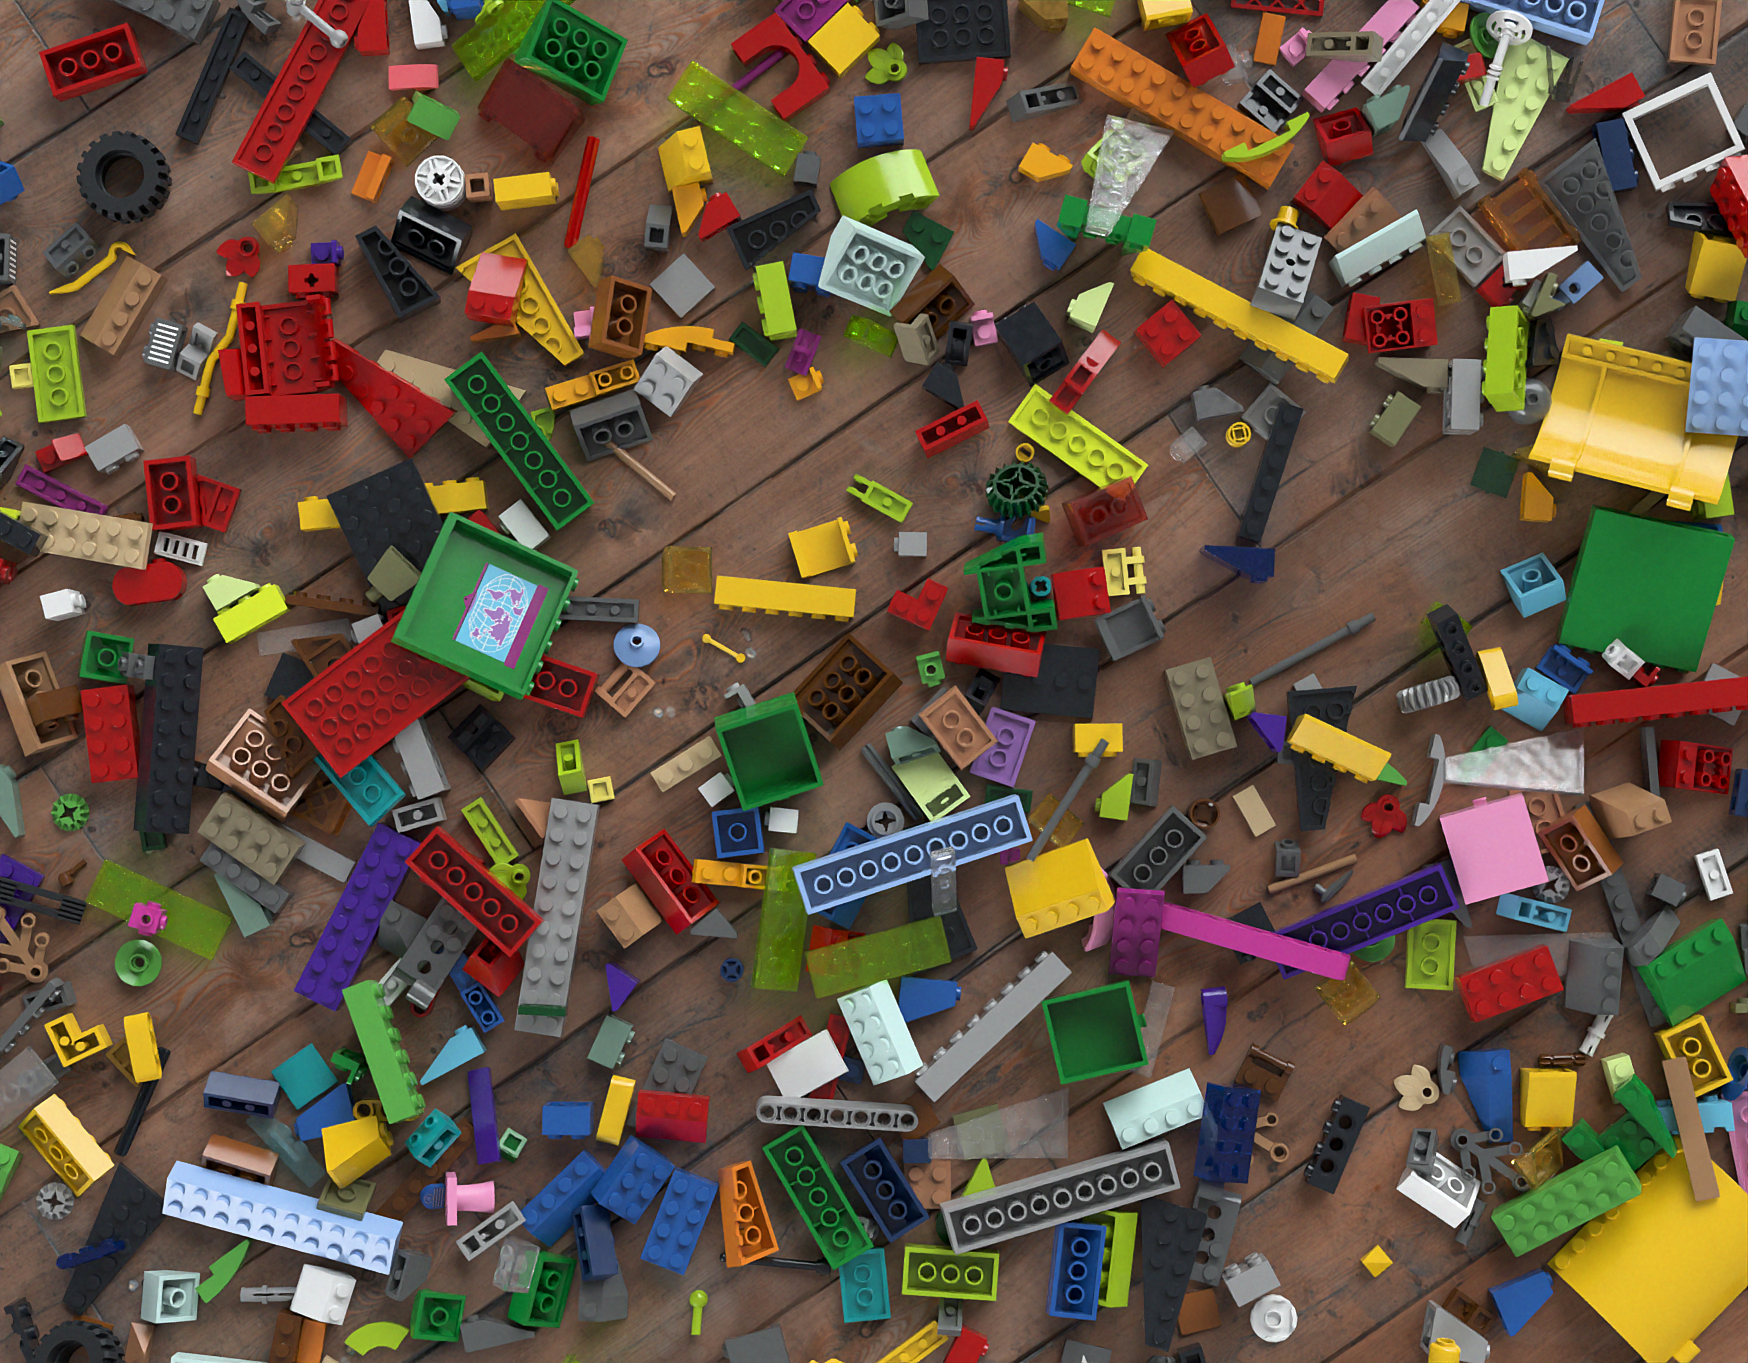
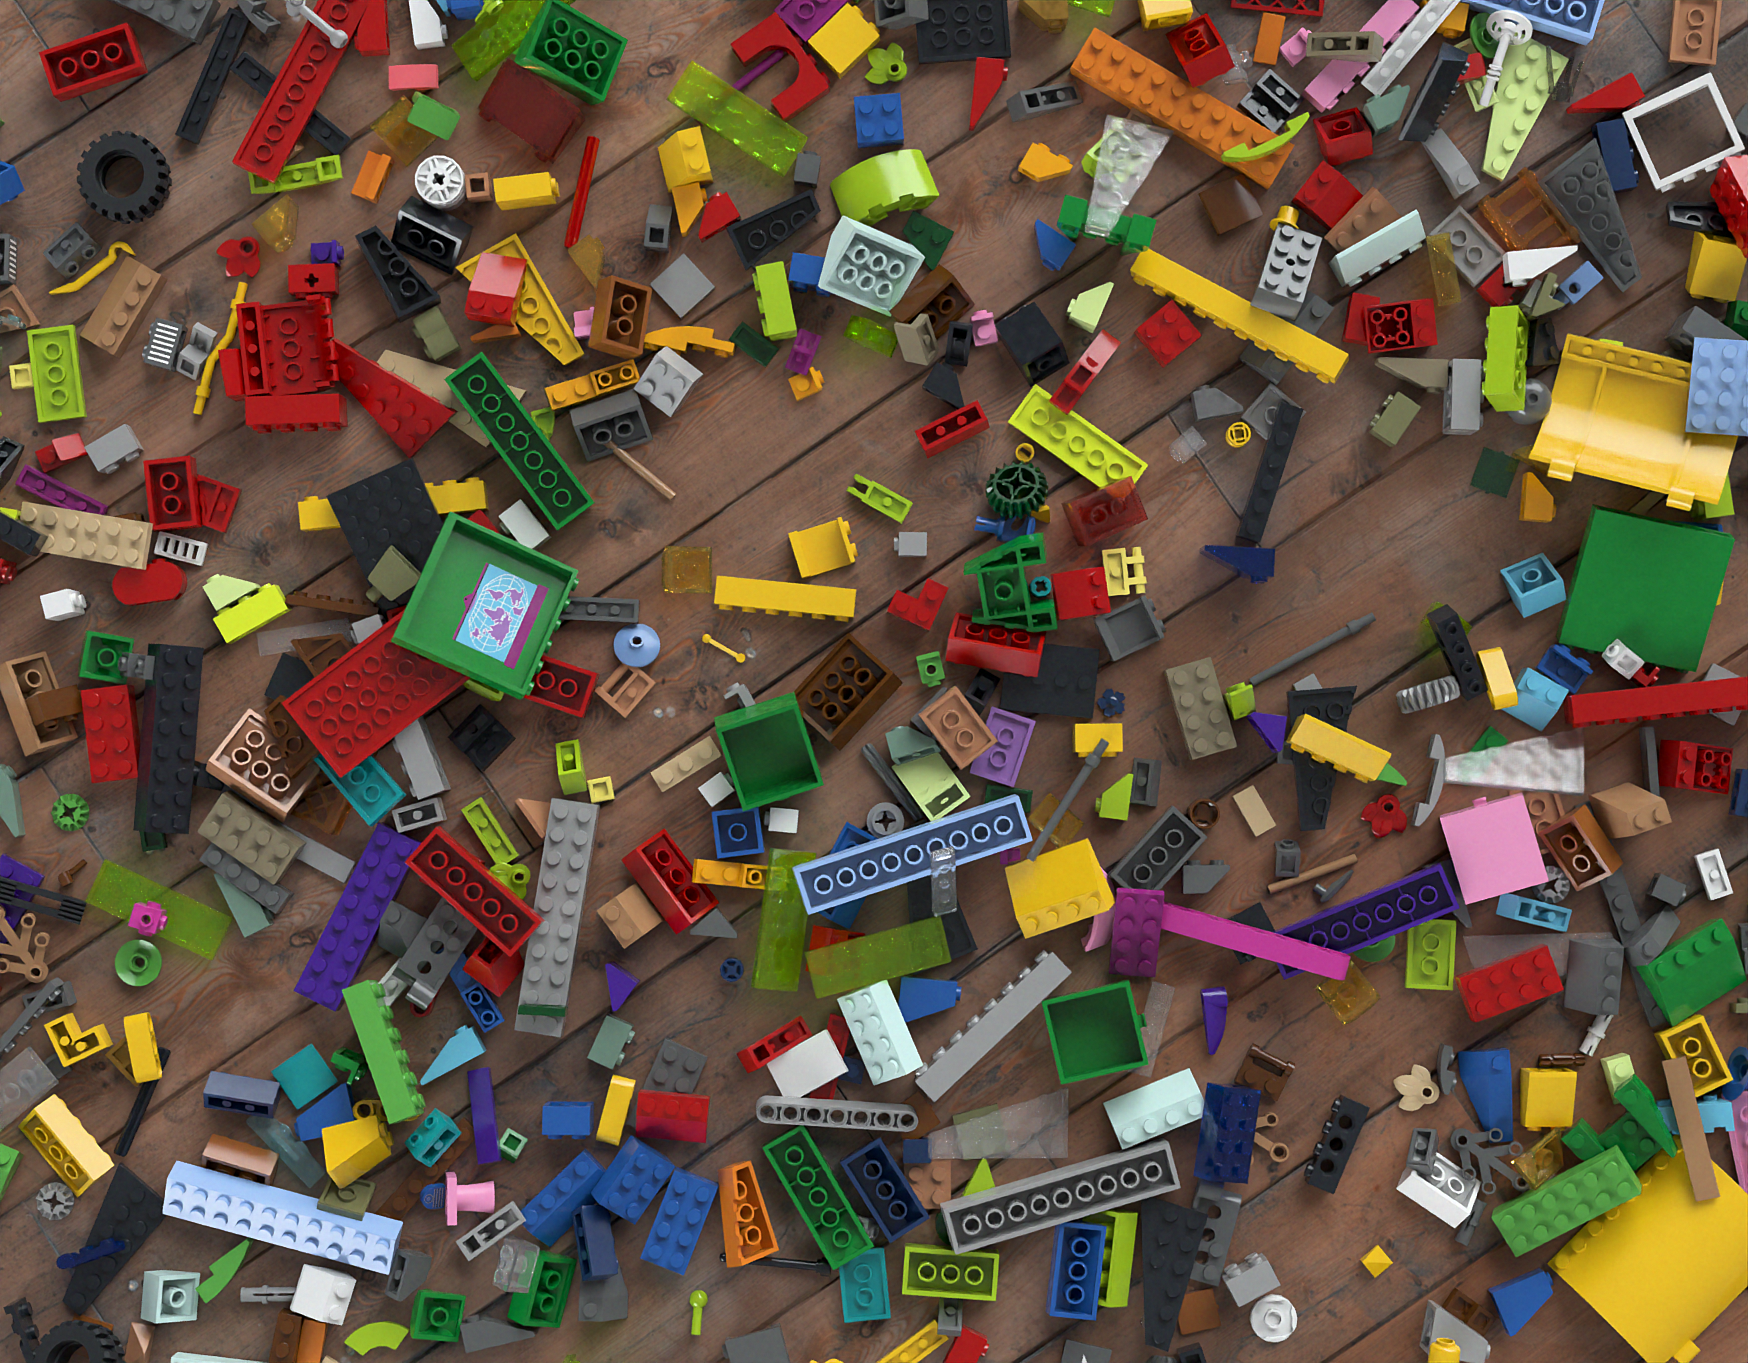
none -> olive brick [412,306,462,362]
none -> dark blue plant [1097,689,1125,717]

